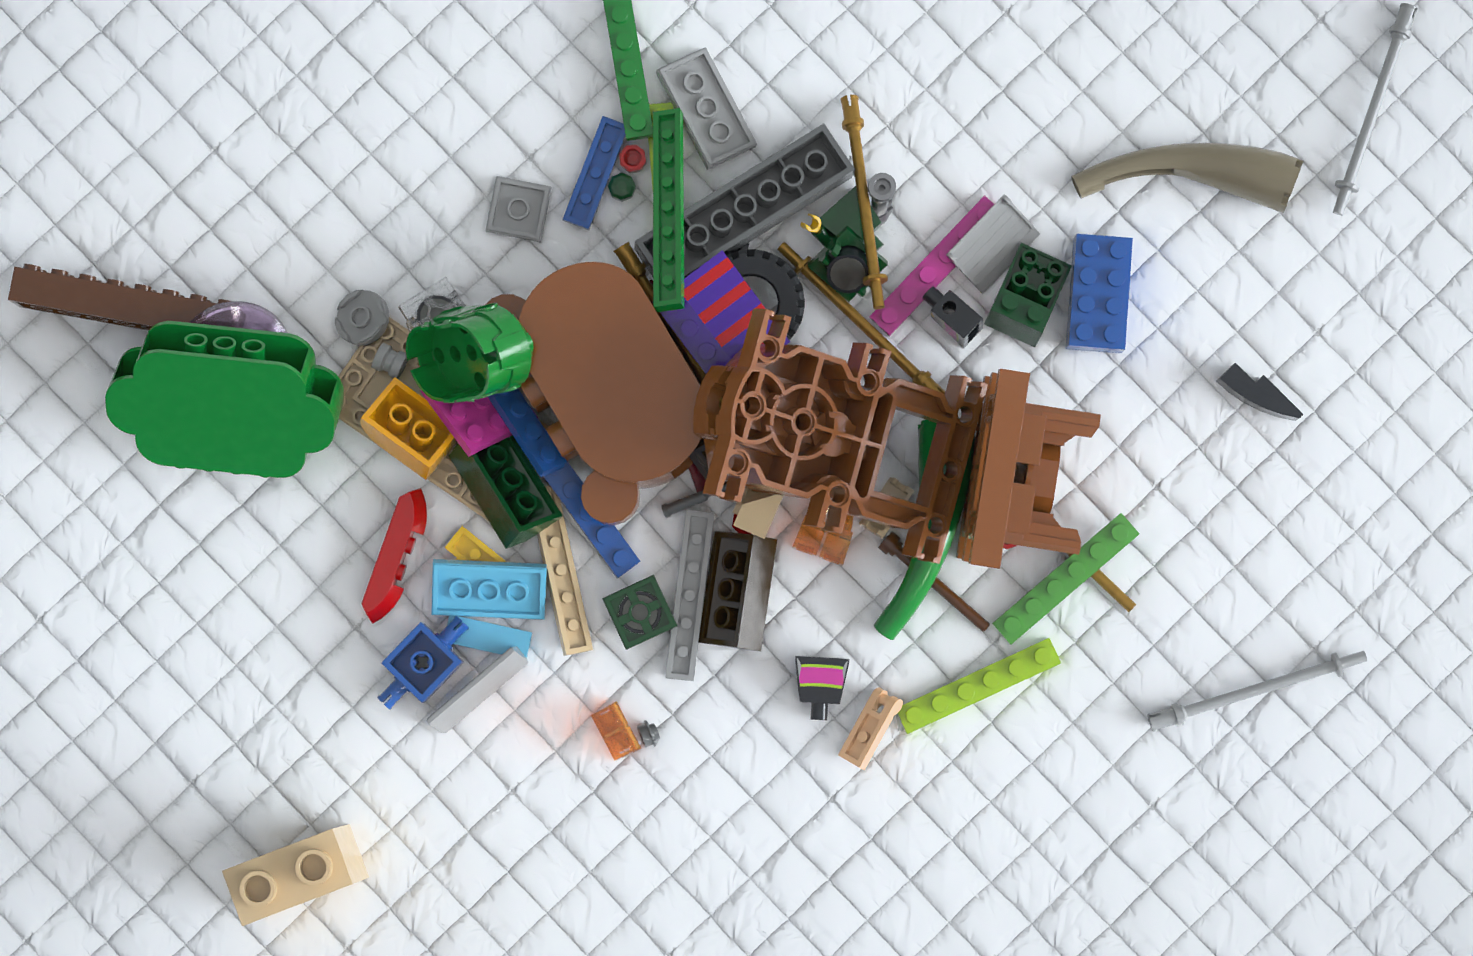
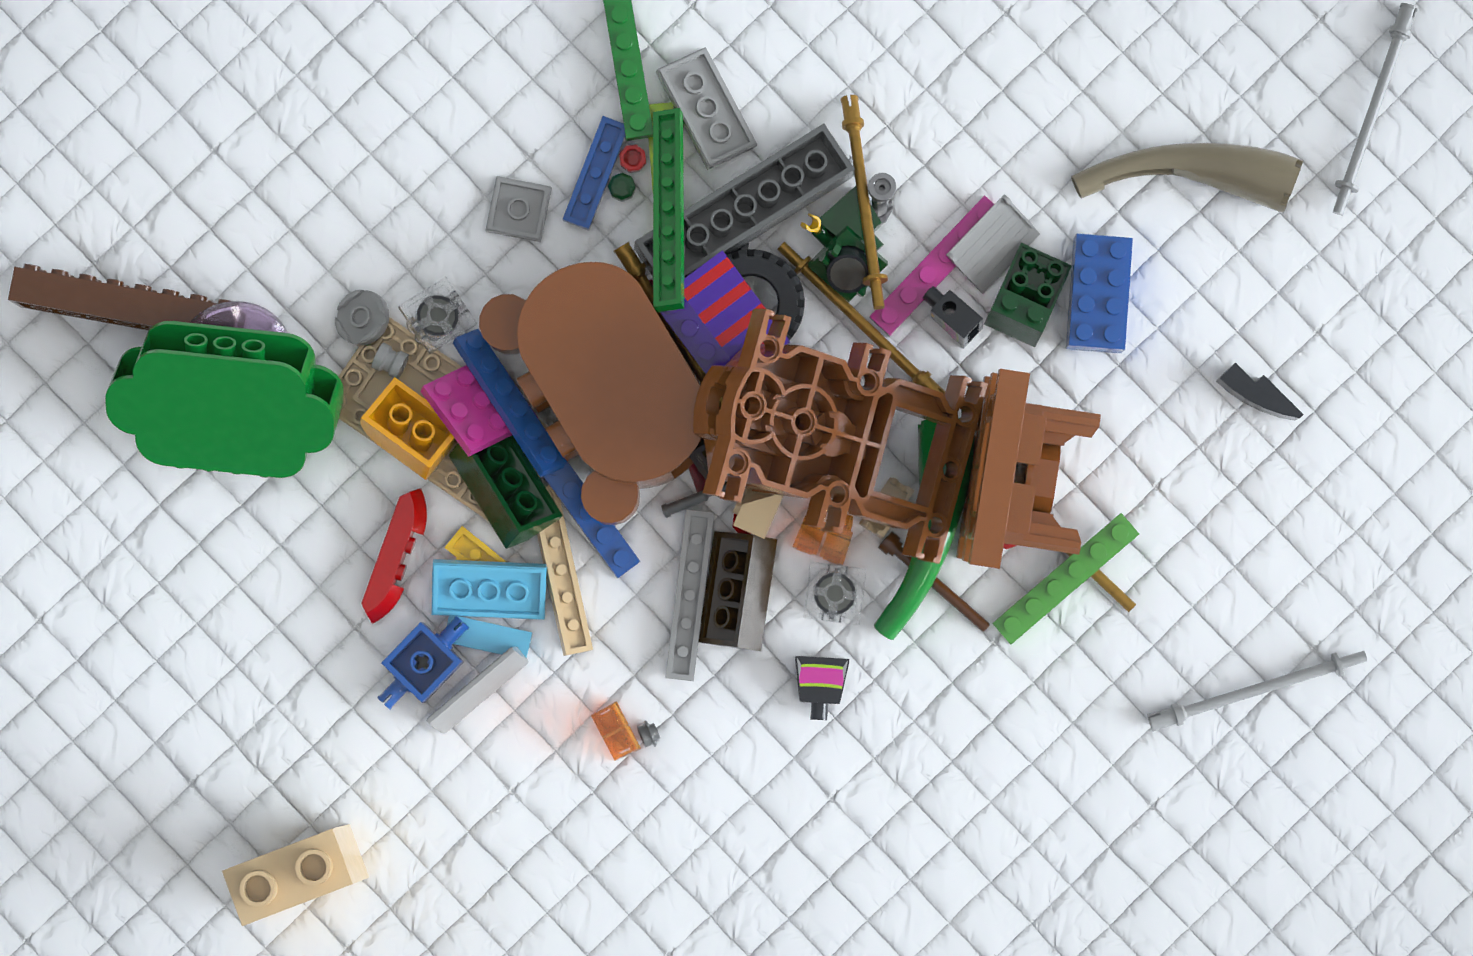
green piece [406,303,534,403] -> none
dark green piece [602,574,677,650] -> none
light nougat plate [838,687,903,770] -> none
lime plate [897,638,1061,734] -> none
none -> clear piece [803,562,867,625]

